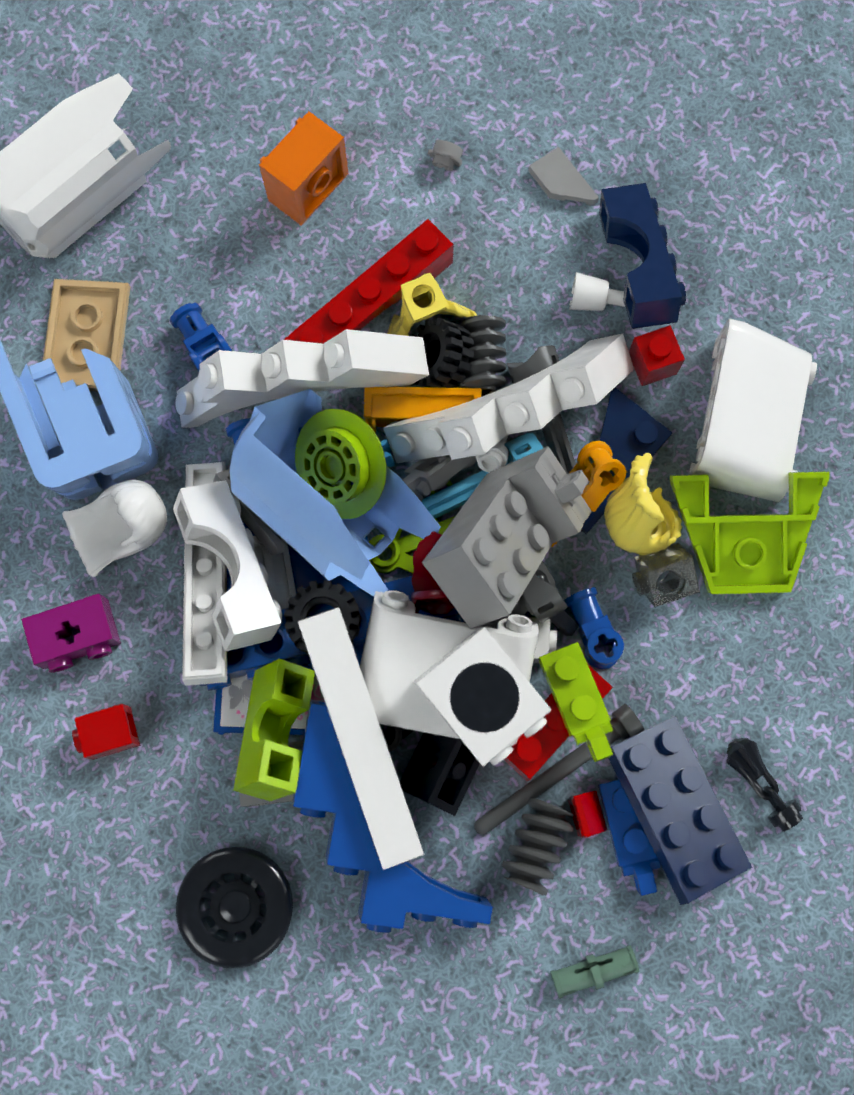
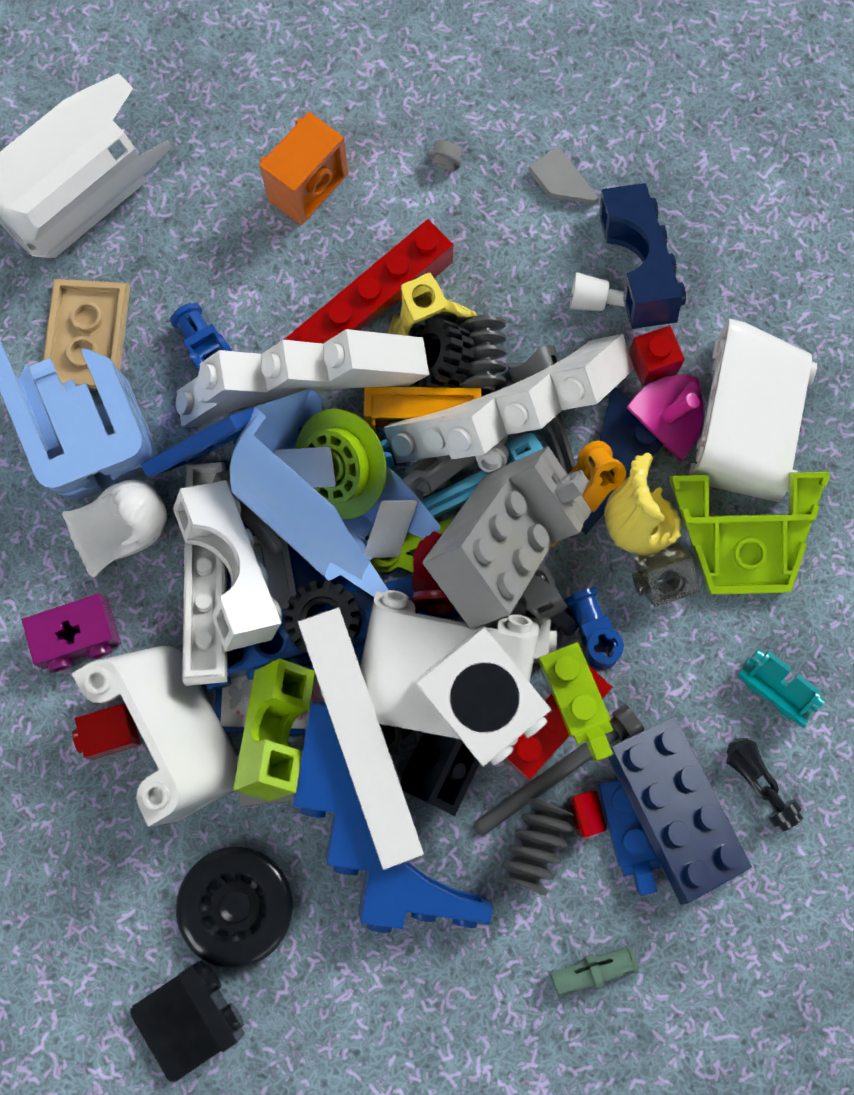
none -> white windscreen [72,646,237,827]
none -> black bracket [130,960,245,1082]
none -> blue tile [141,408,254,477]
none -> white sticker [274,447,336,488]
none -> white sticker [364,500,417,558]
none -> dark pink shield [626,375,704,461]
none -> teal hinge [737,648,826,728]

